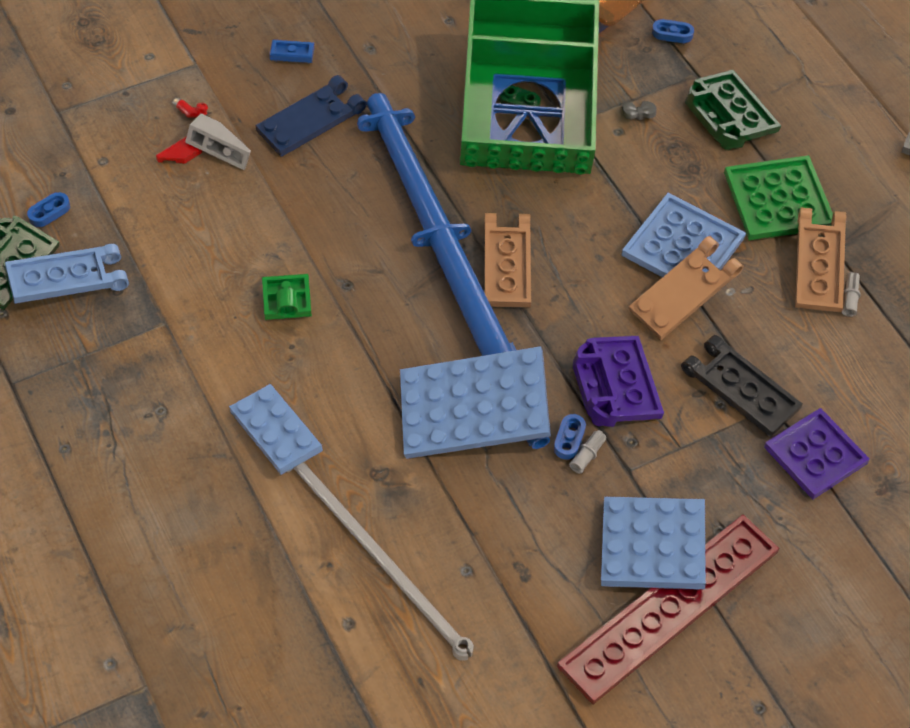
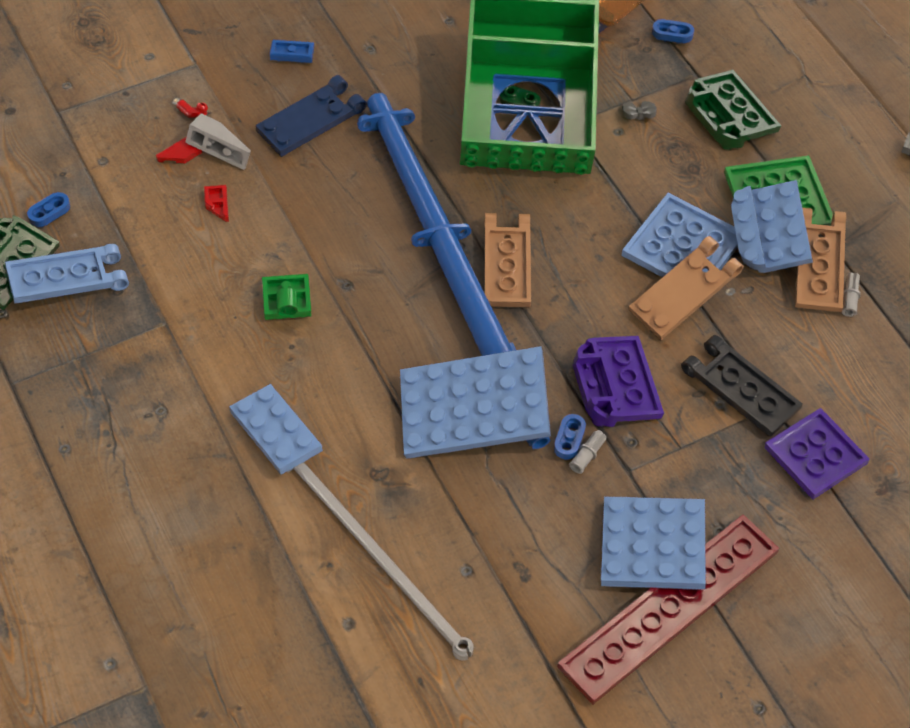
none -> red tile [204,185,229,222]
none -> medium blue plate [731,180,813,273]

